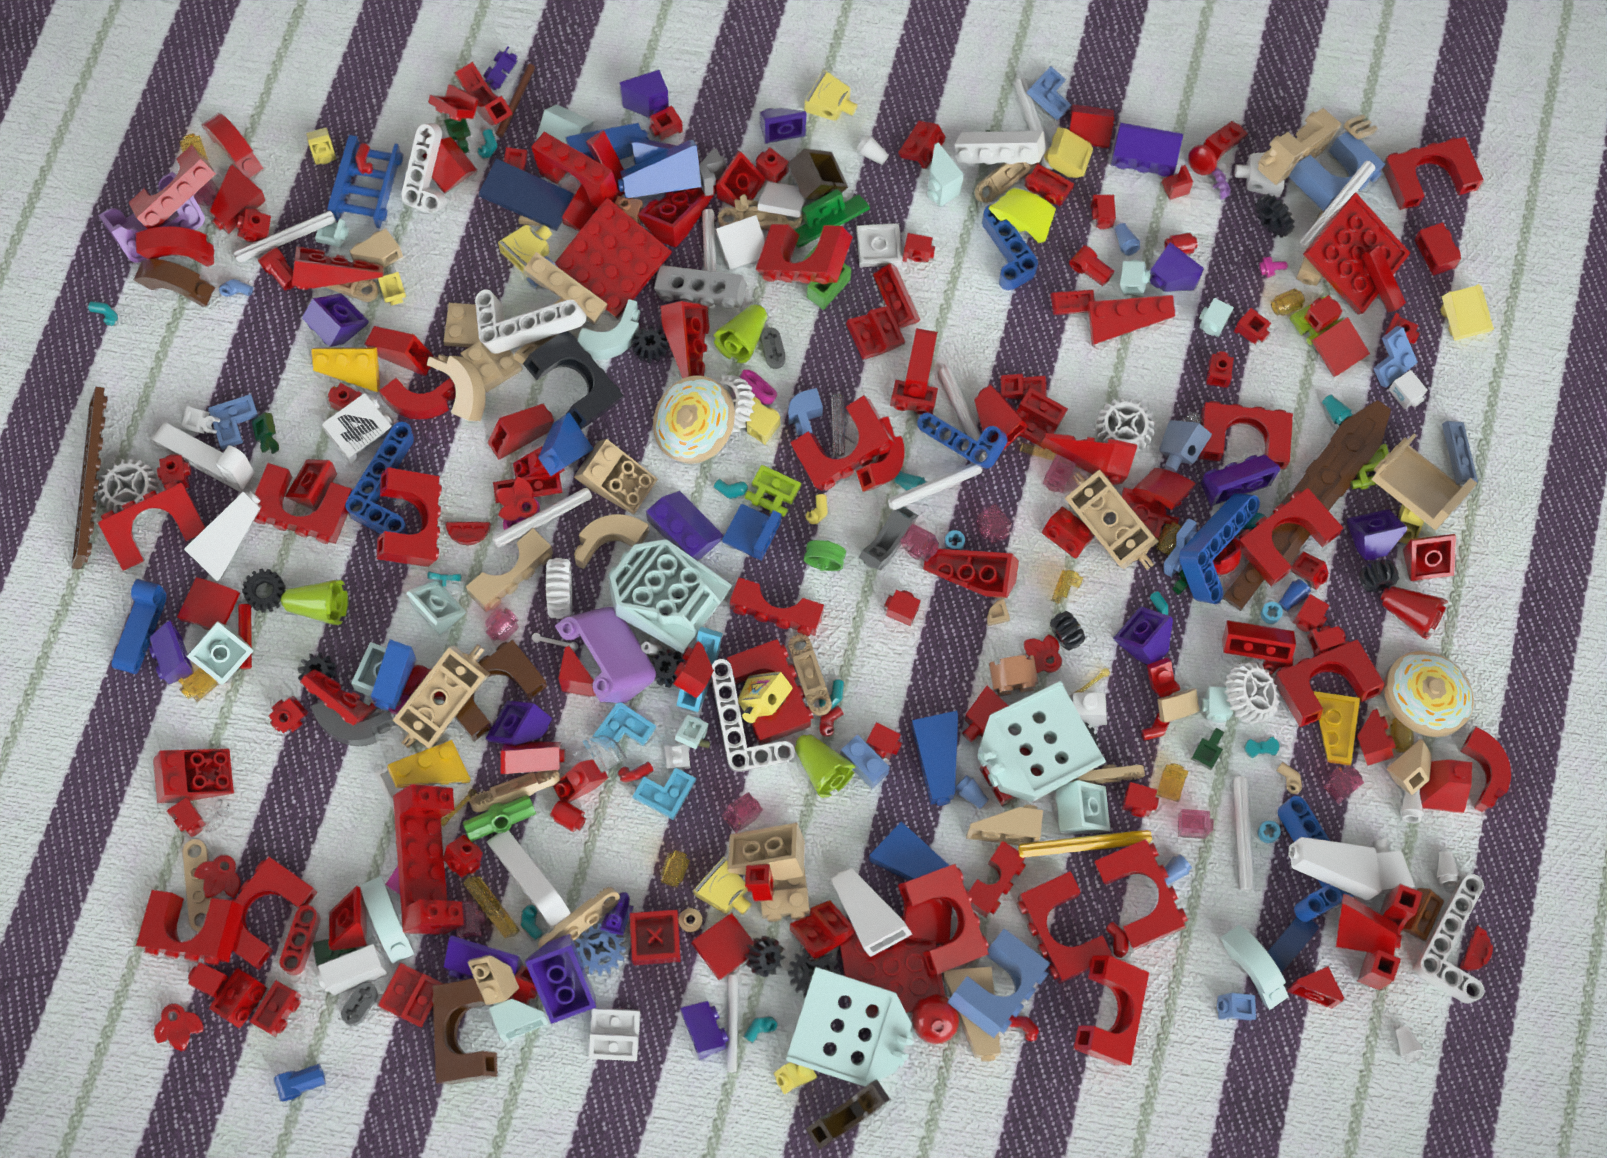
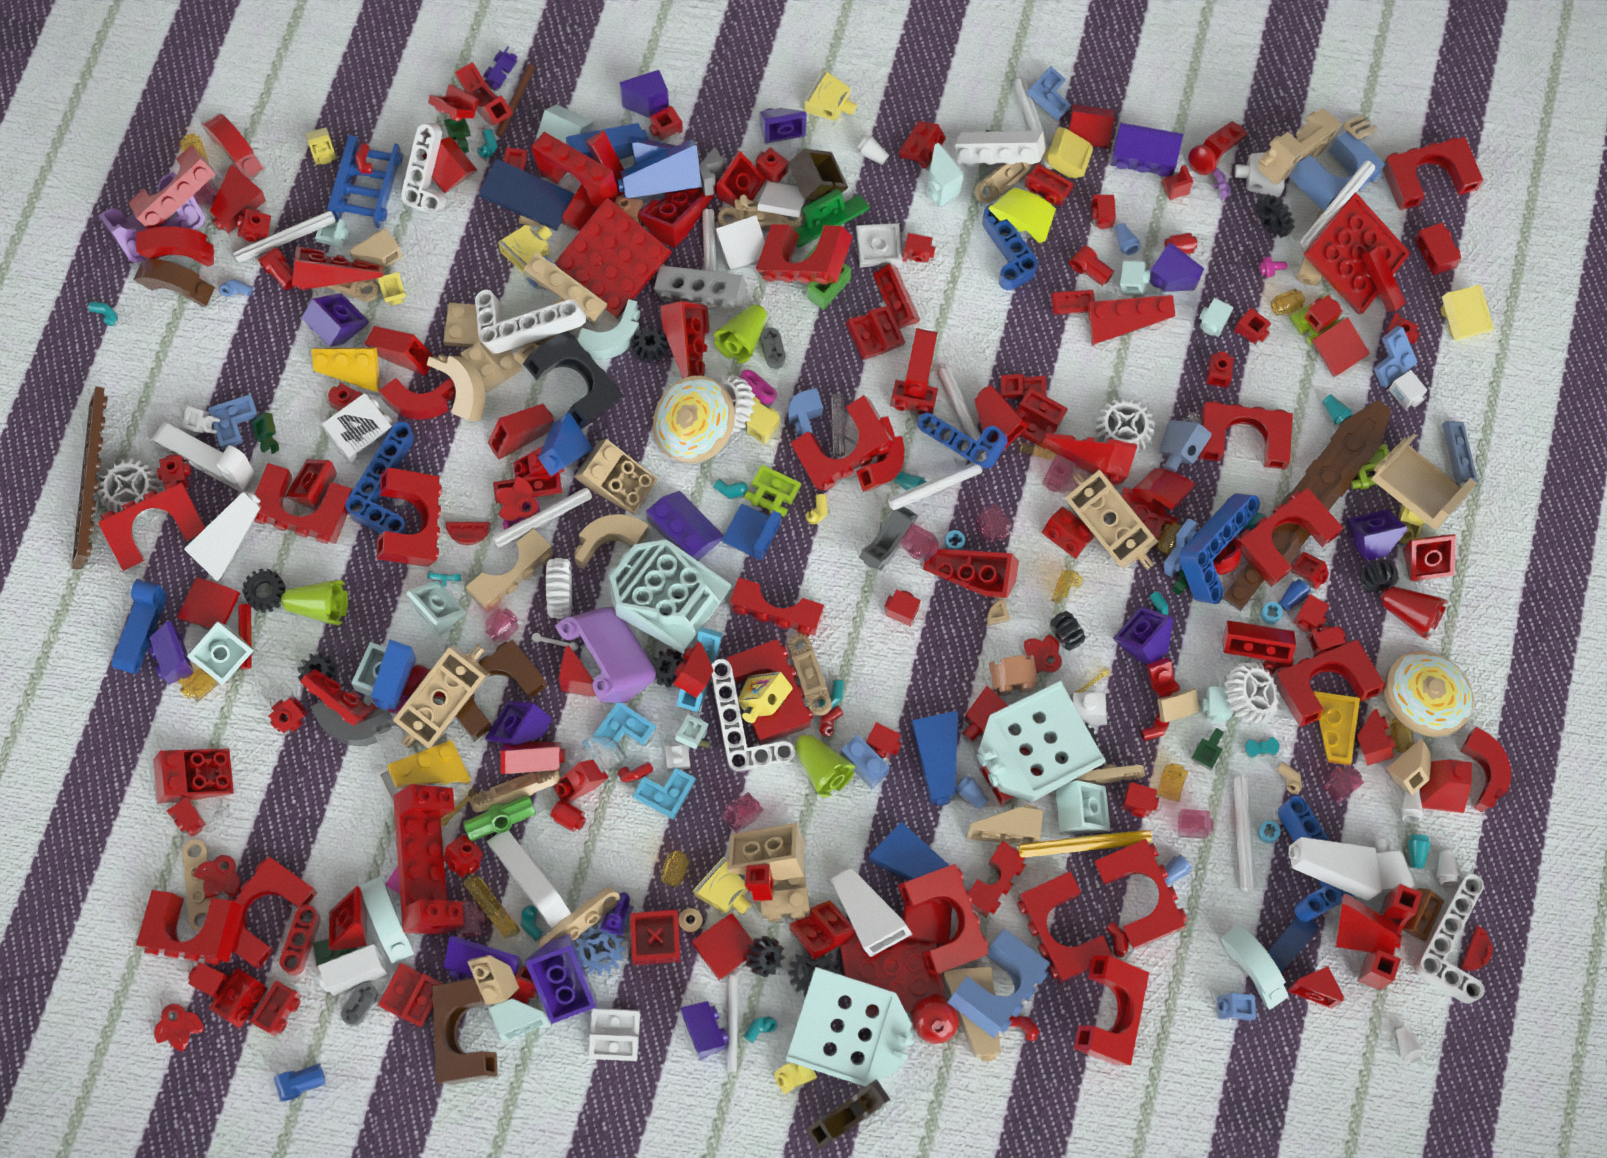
white arm [641,637,662,655] -> none
bright green wheel [804,540,846,571] -> none
dark purple slope [1200,454,1280,507] -> none
none -> teal cone [1407,834,1431,869]

